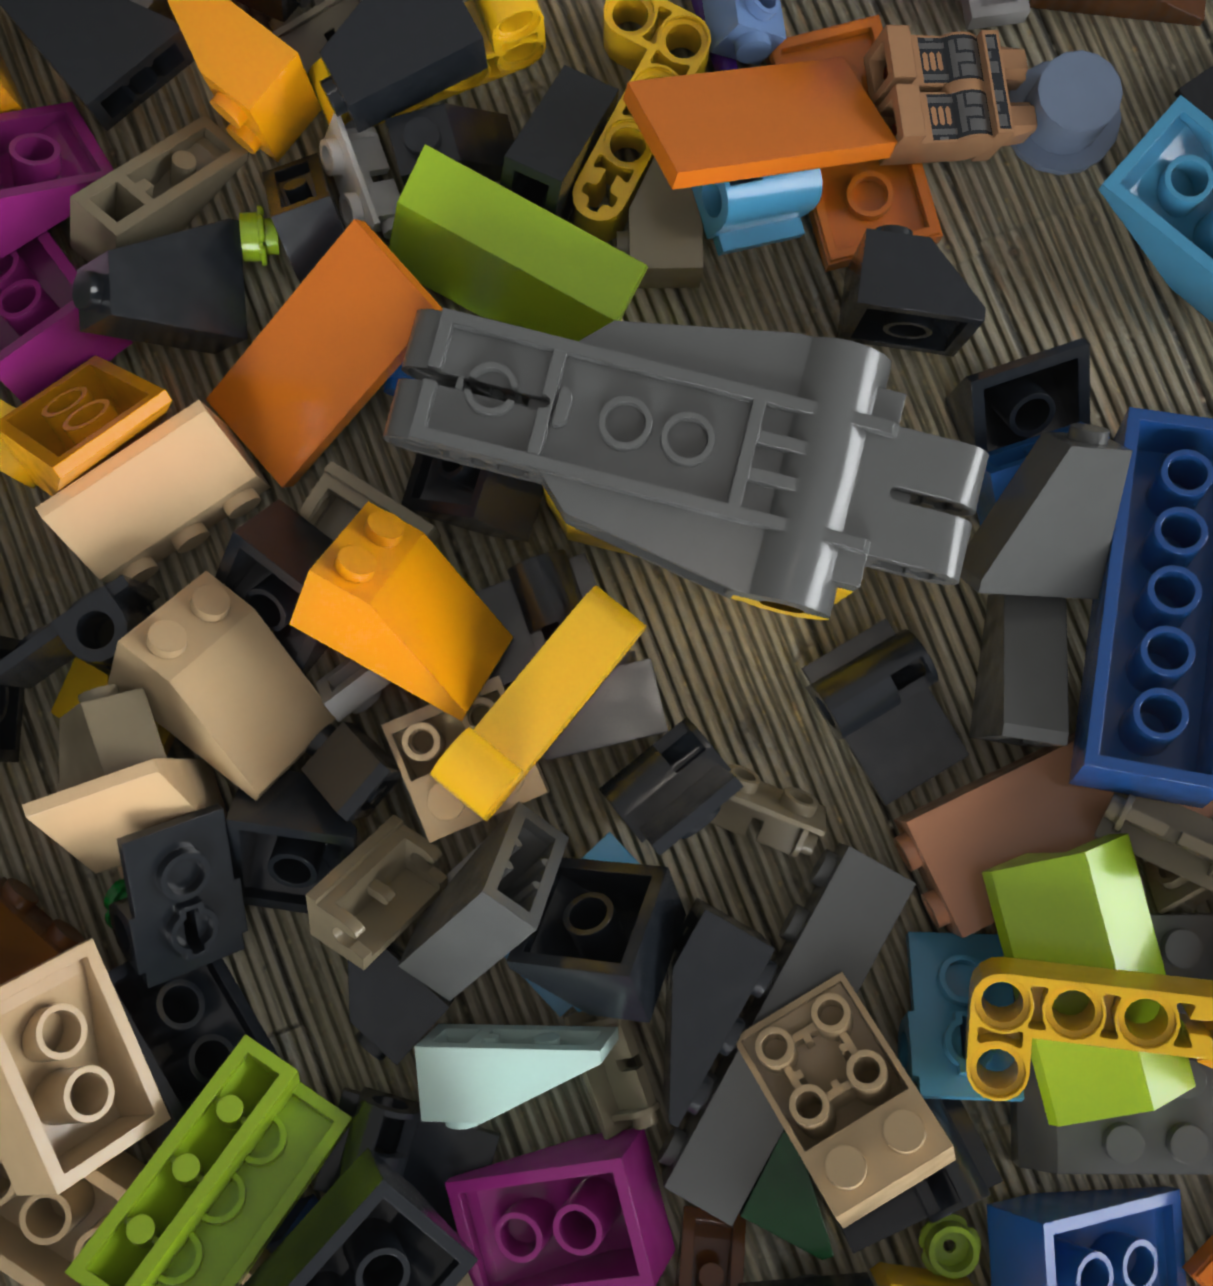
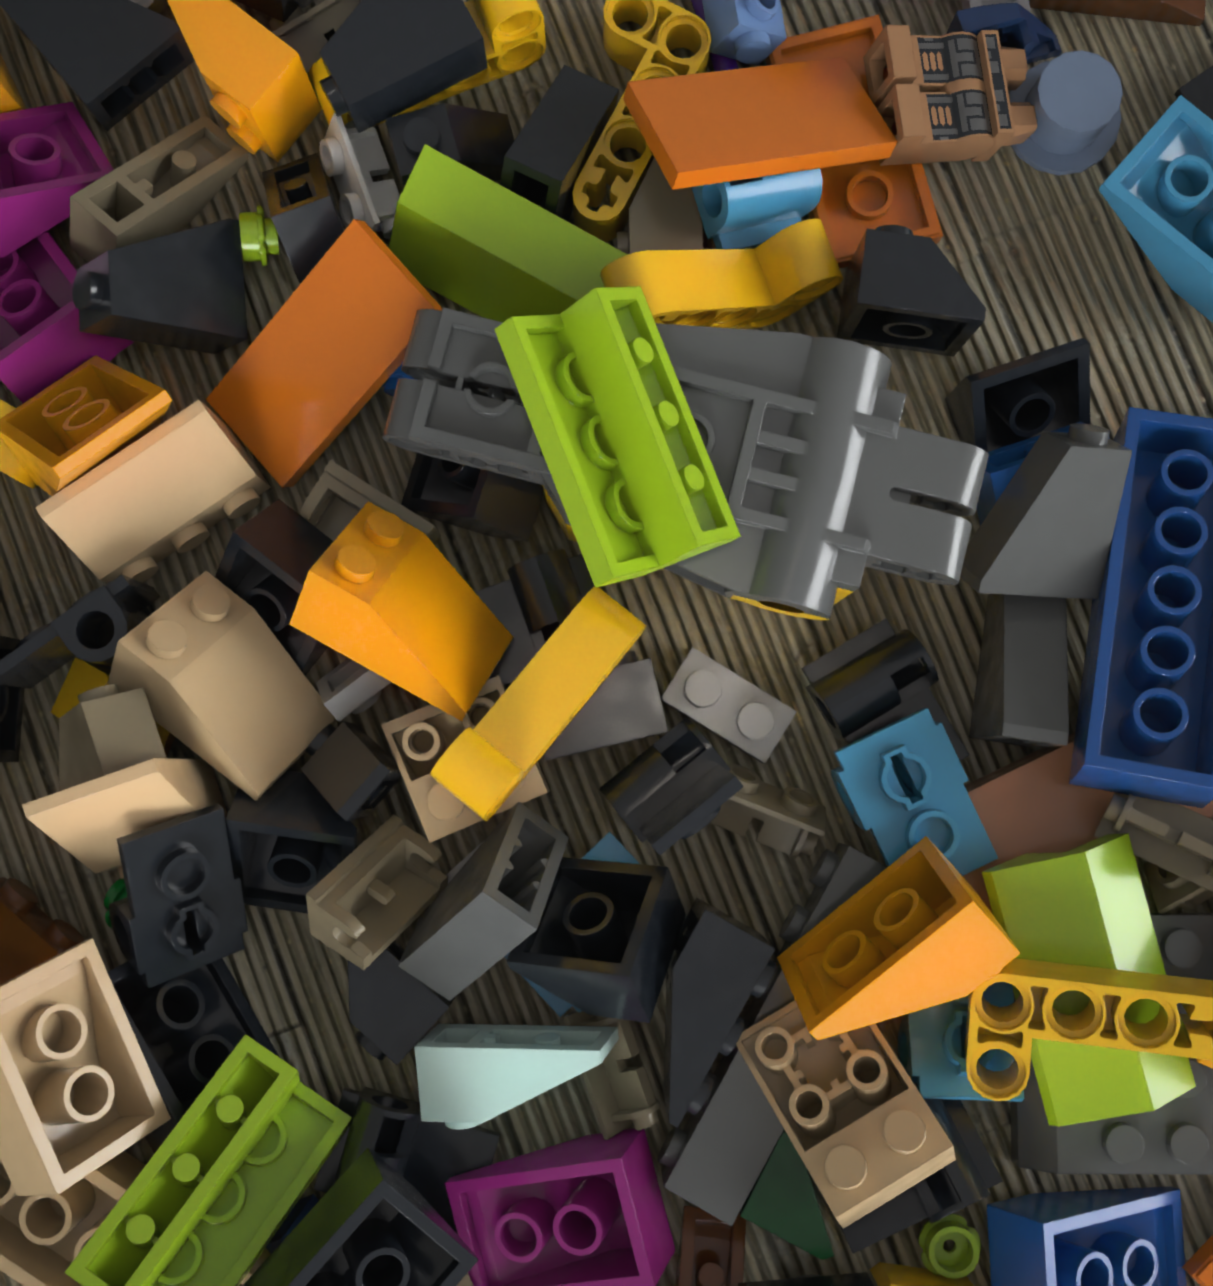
none -> lime slope [494,286,741,588]
none -> yellow beam [600,218,843,329]
none -> light grey plate [660,647,797,764]
none -> light orange slope [777,836,1021,1041]
none -> dark azure piece [831,708,998,876]
none -> dark blue slope [946,3,1062,64]

